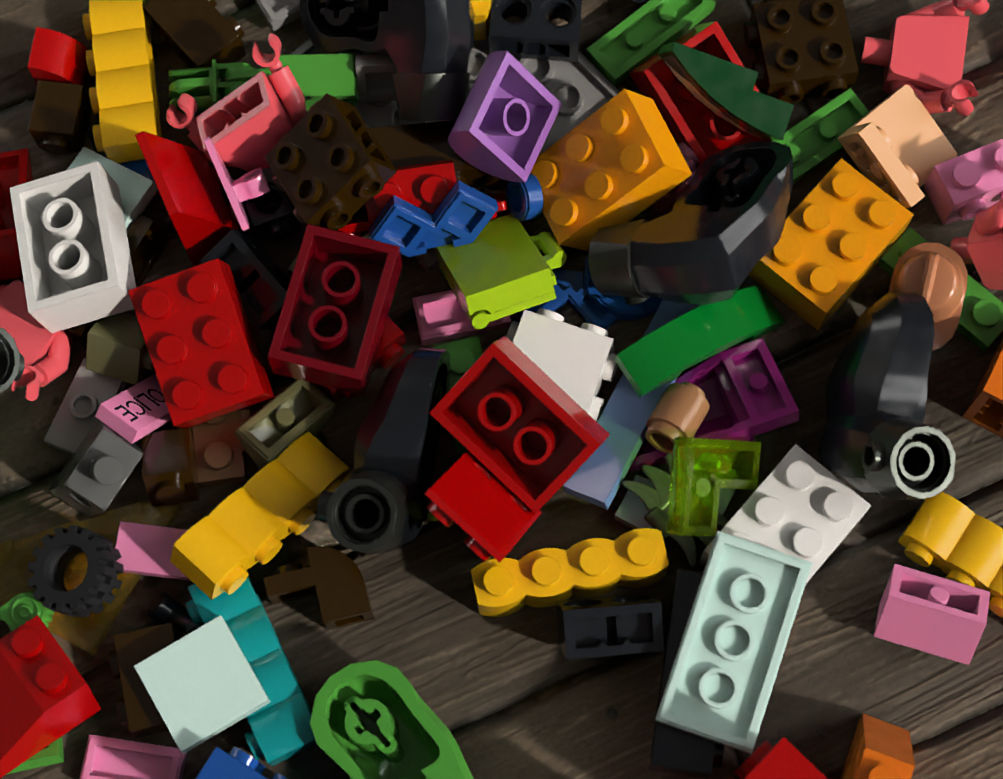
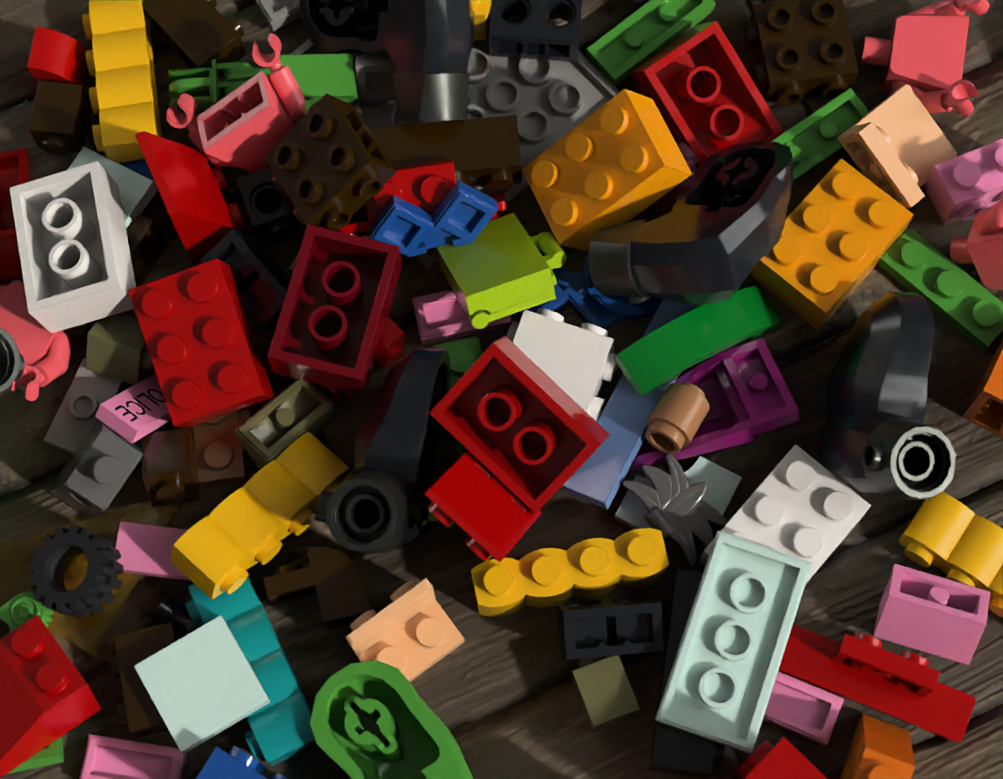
bright pink piece [203,136,270,231] -> none
medium lavender brick [448,51,562,183] -> none
blue tile [506,173,543,221] -> none
dark green slope [659,42,794,141] -> none
clear neon green brick [665,436,761,536] -> none
nougat piece [889,243,968,351] -> none
none -> light nougat bracket [346,578,465,682]
none -> olive brick [571,655,640,733]
none -> bright pink tile [763,672,844,746]
none -> red bracket [778,625,976,743]

